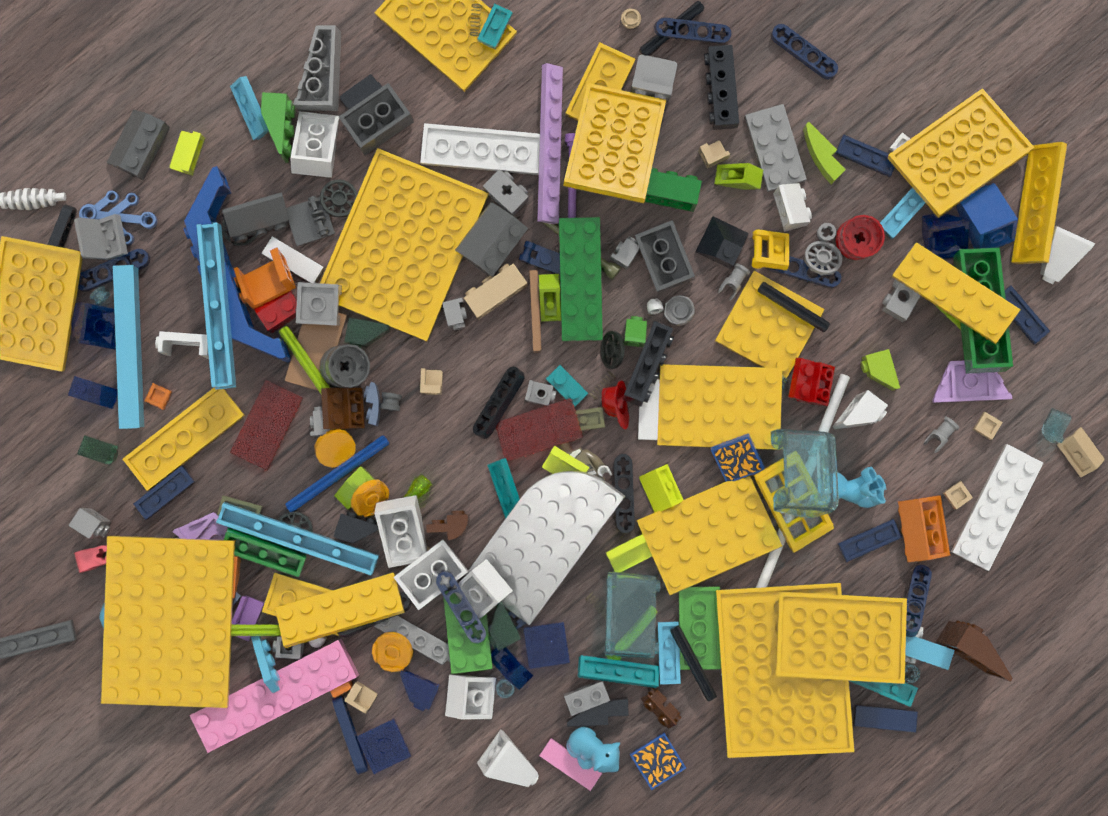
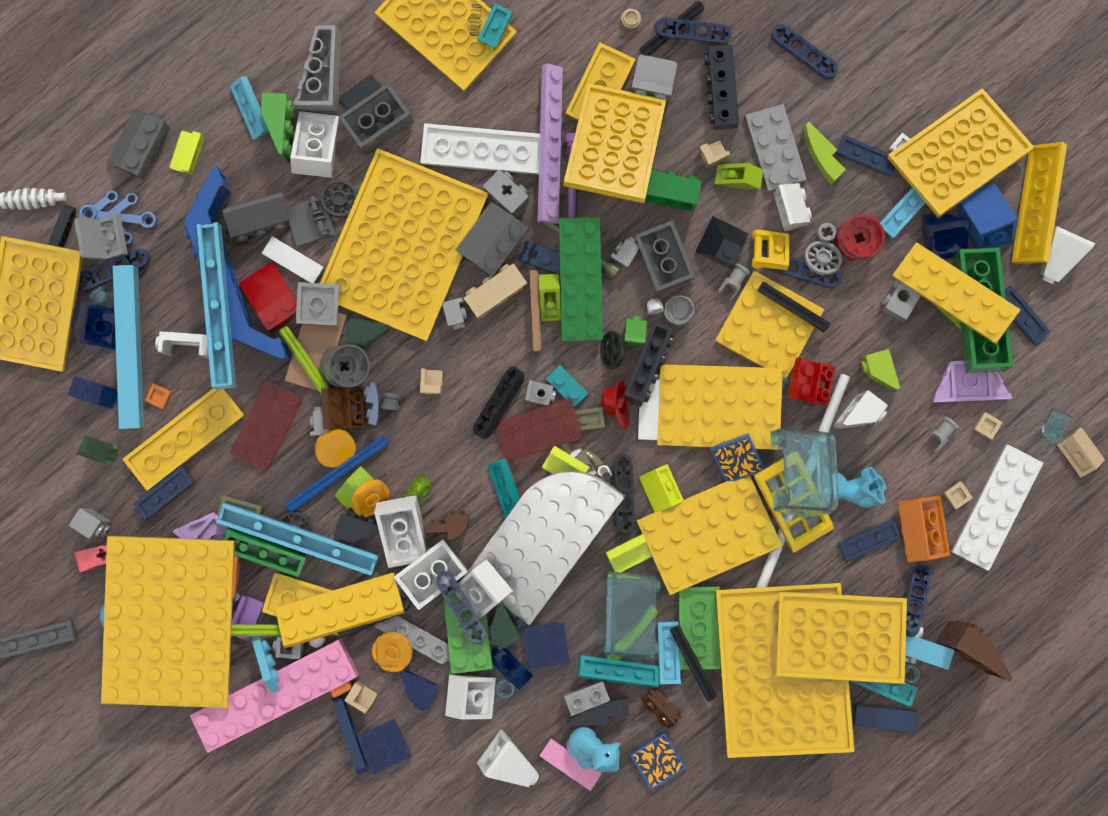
orange panel [234,247,296,309] -> none

